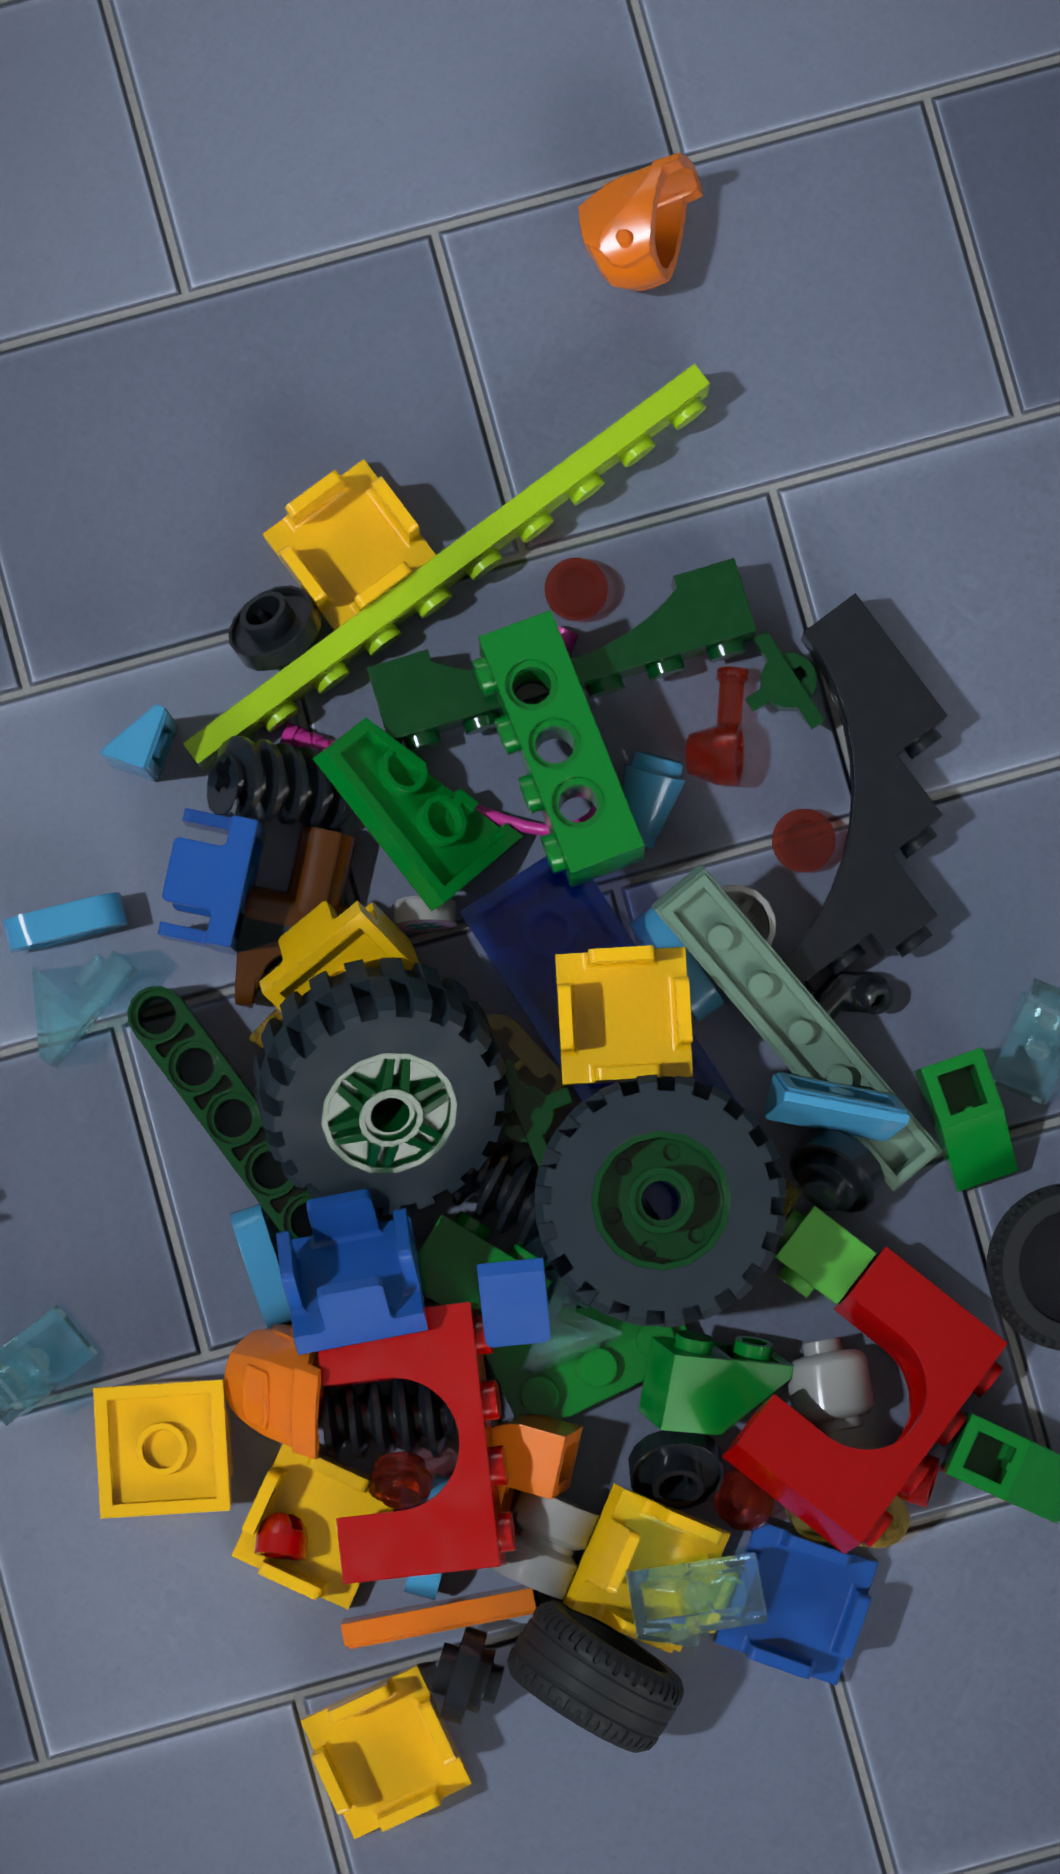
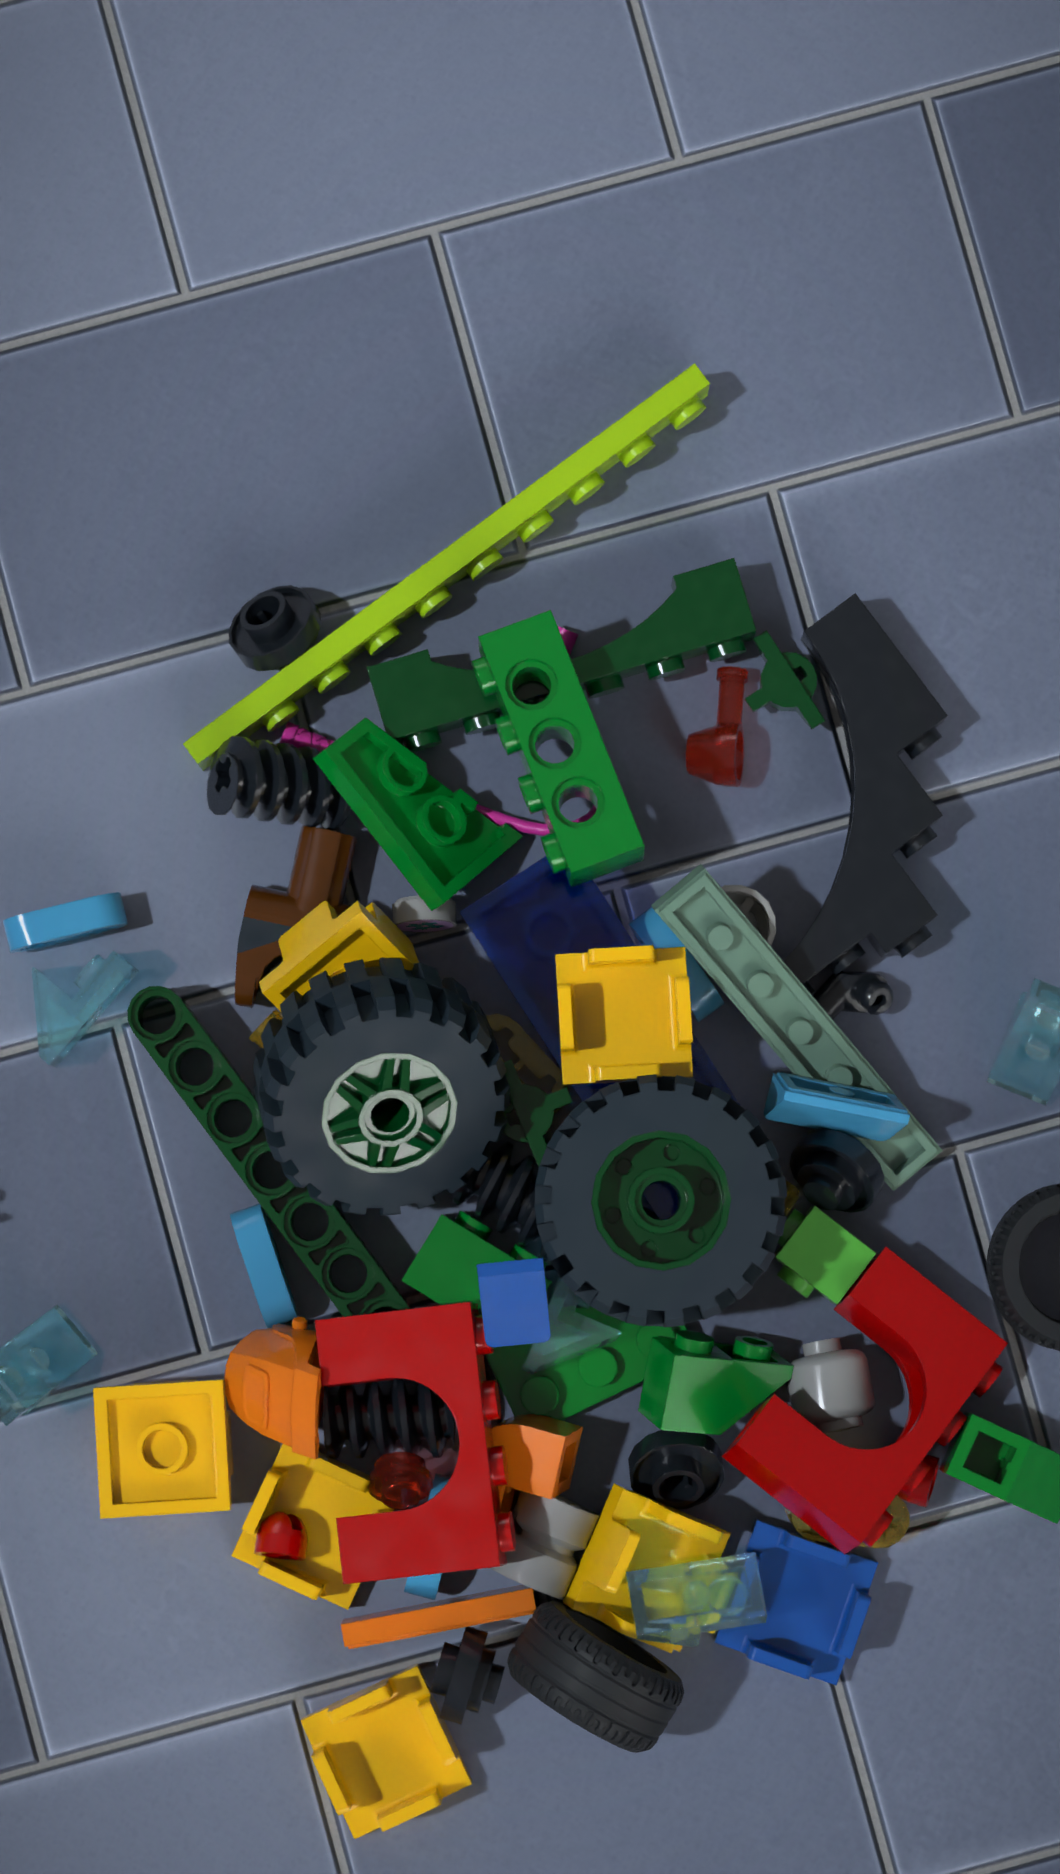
dark azure slope [99,704,178,782] -> none
blue panel [158,808,266,955] -> none
yellow panel [262,459,436,631] -> none
blue panel [276,1189,428,1355] -> none
clear red plate [545,558,608,622] -> none
orange helmet [578,152,702,291] -> none
dark azure cone [622,750,686,848] -> none
clear red plate [714,1468,775,1531] -> none
clear red plate [771,809,836,873] -> none
green slope [914,1047,1018,1192] -> none

